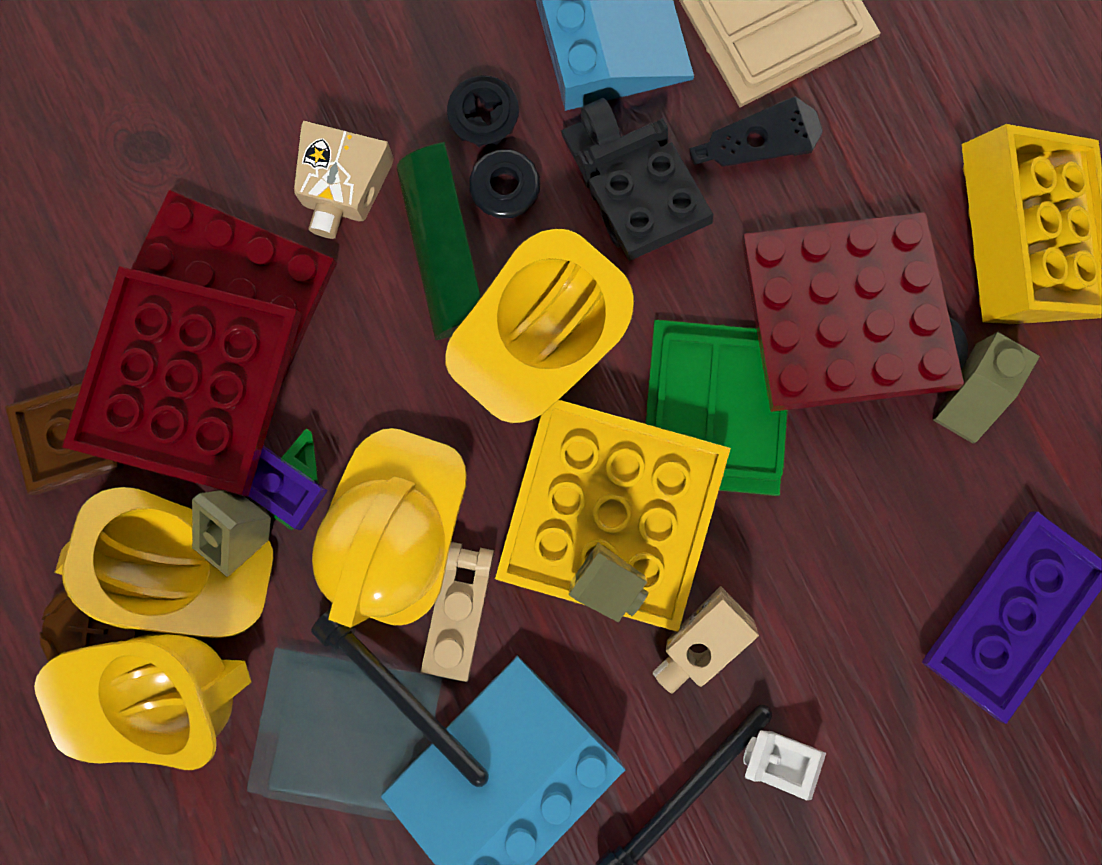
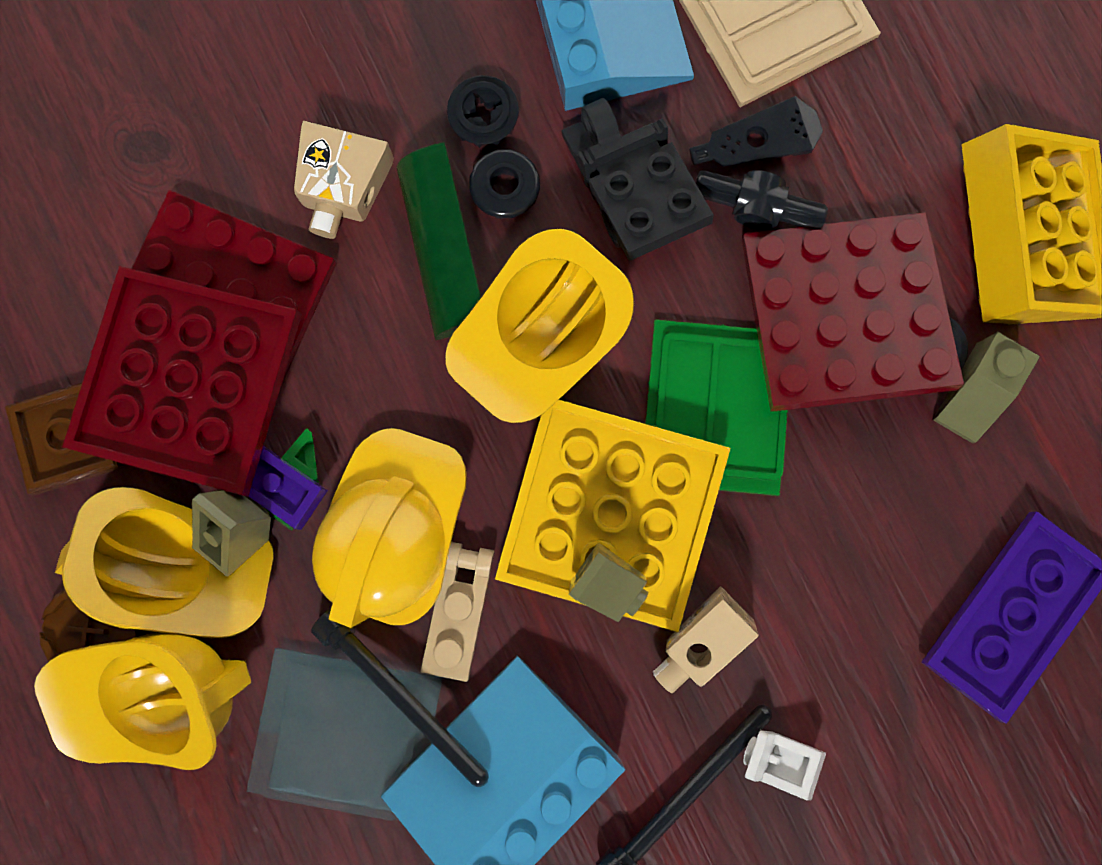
none -> black axle [695,170,828,230]

